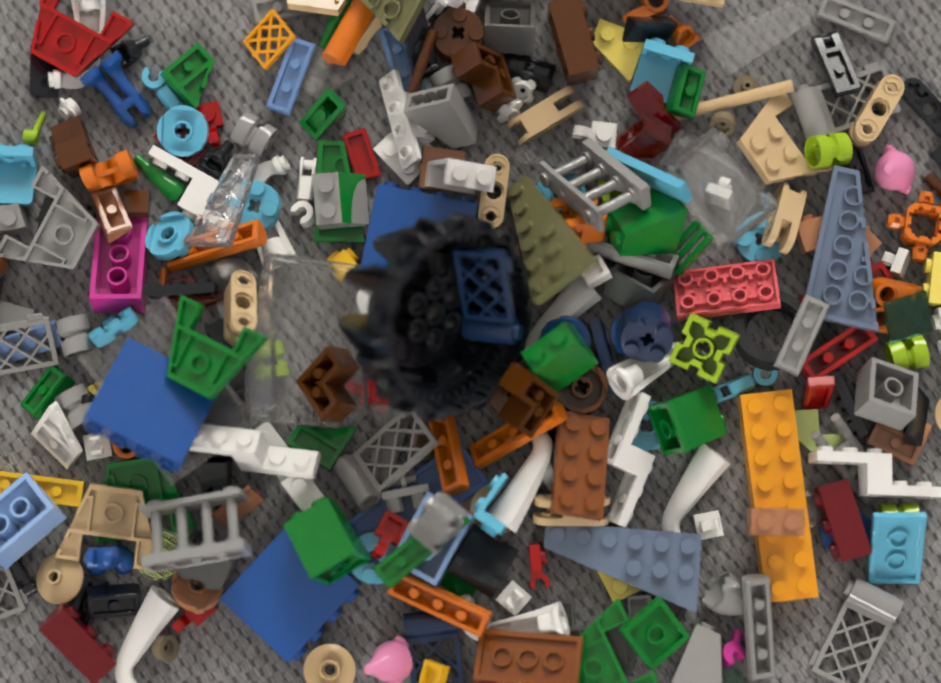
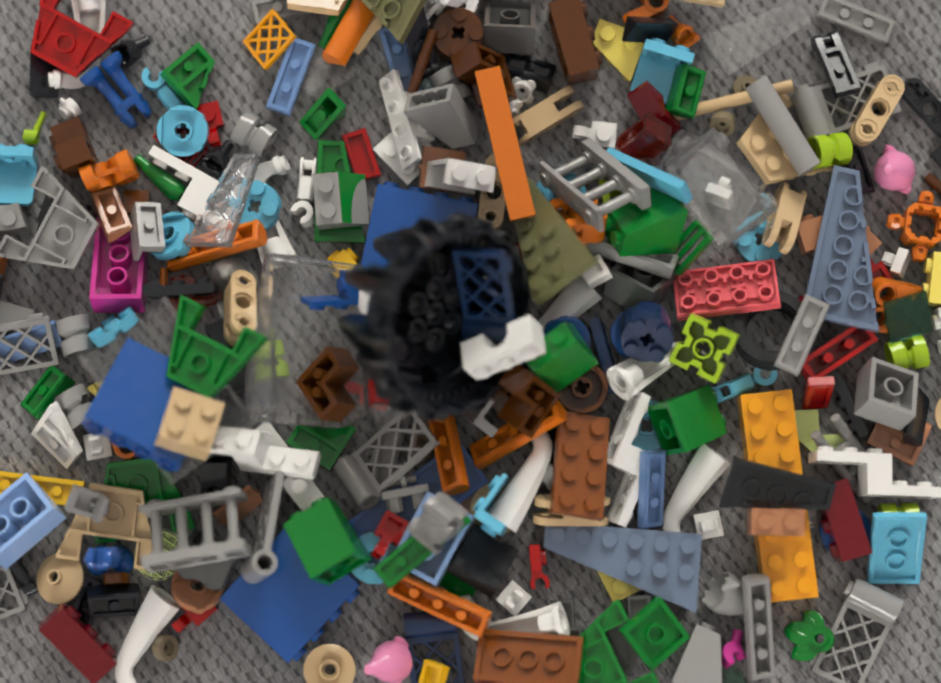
none -> light grey bracket [64,484,110,523]
none -> reddish brown tile [103,572,130,585]
none -> light grey panel [129,202,165,261]
none -> tan brick [154,387,225,461]
none -> light grey piece [241,472,285,584]
none -> blue bracket [301,269,359,310]
none -> white arch [460,314,546,381]
none -> light grey panel [462,398,498,438]
none -> orange tile [474,66,536,222]
none -> medium blue tile [637,449,666,529]
none -> black wing [719,456,836,510]
none -> light grey brick [745,76,820,177]
none -> green plate [784,610,835,661]

